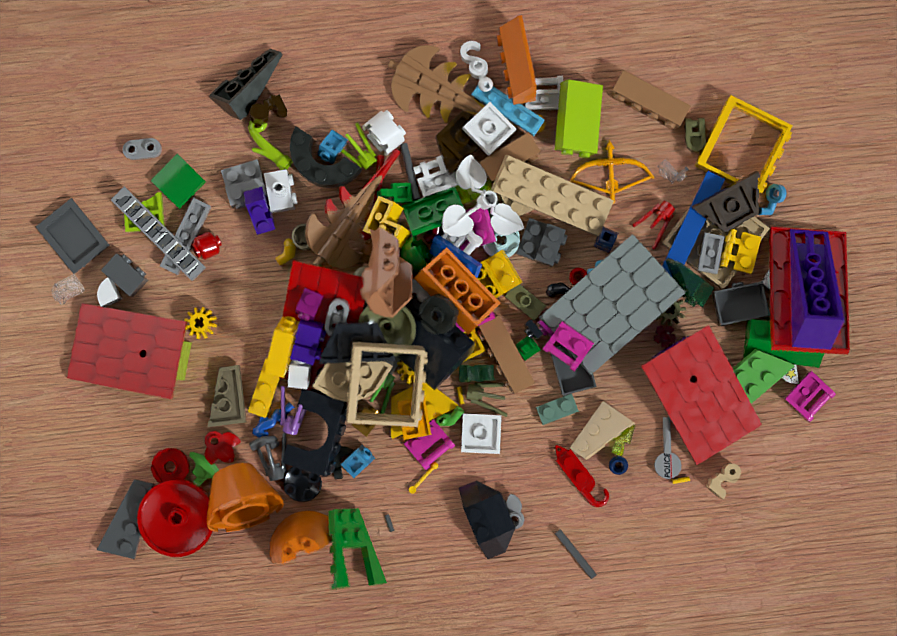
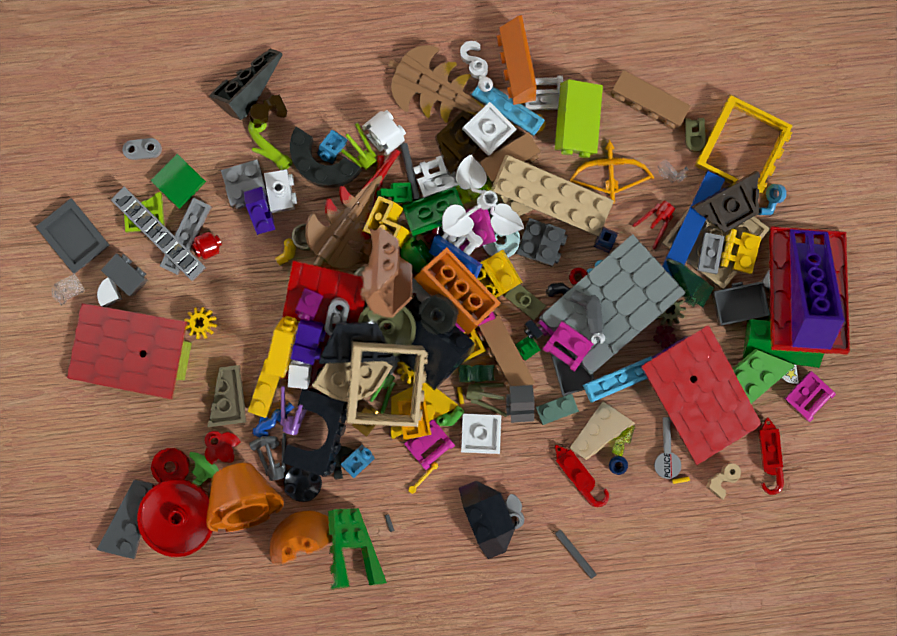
none -> dark grey brick [506,385,534,423]
none -> dark grey arm [570,290,605,344]
none -> medium azure tile [583,356,653,403]
none -> red plate [758,417,784,495]

